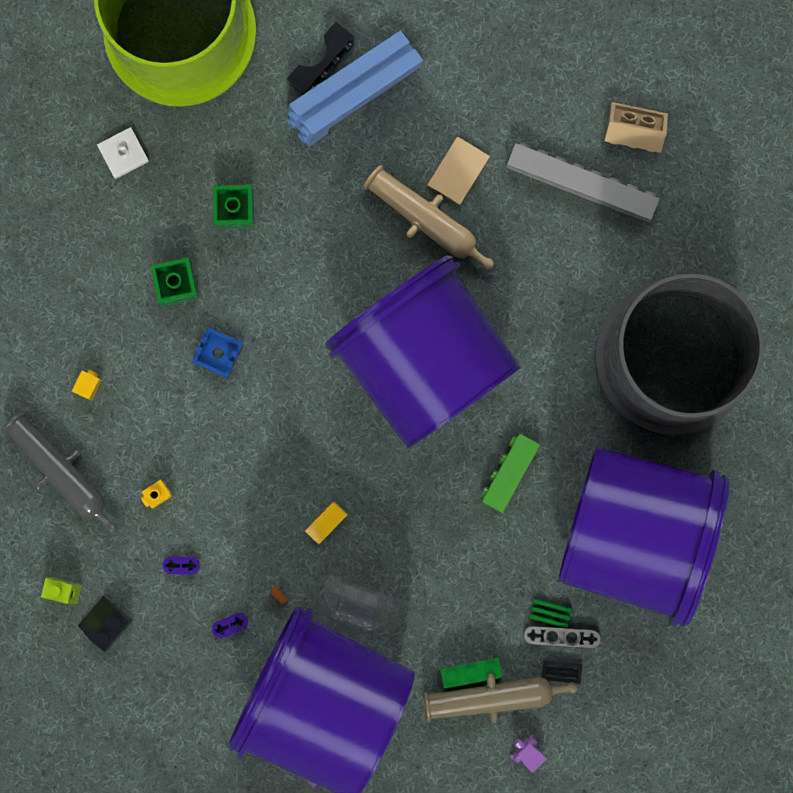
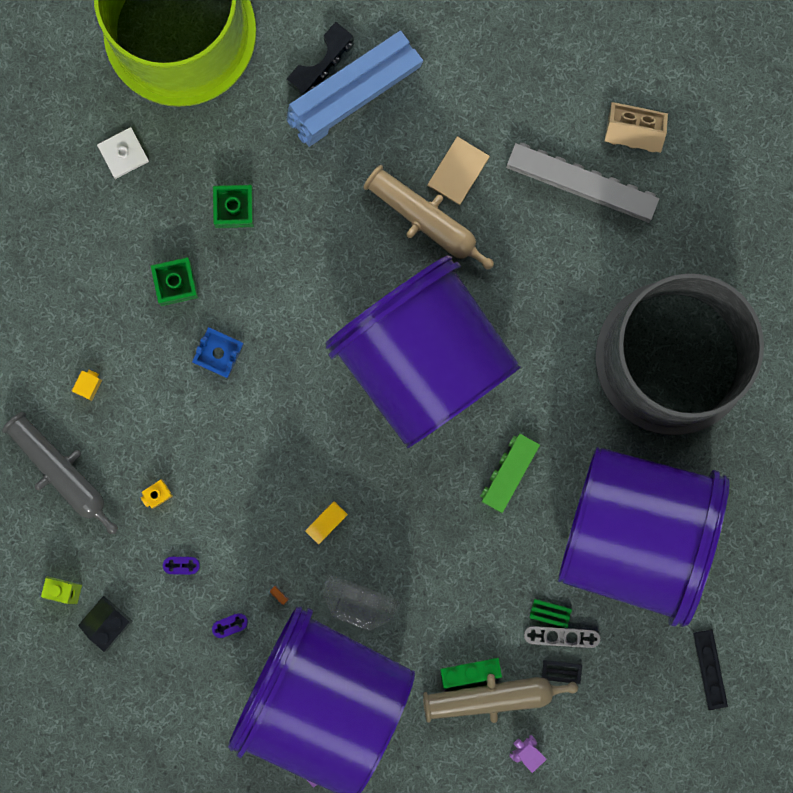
none -> black tile [693,629,728,710]

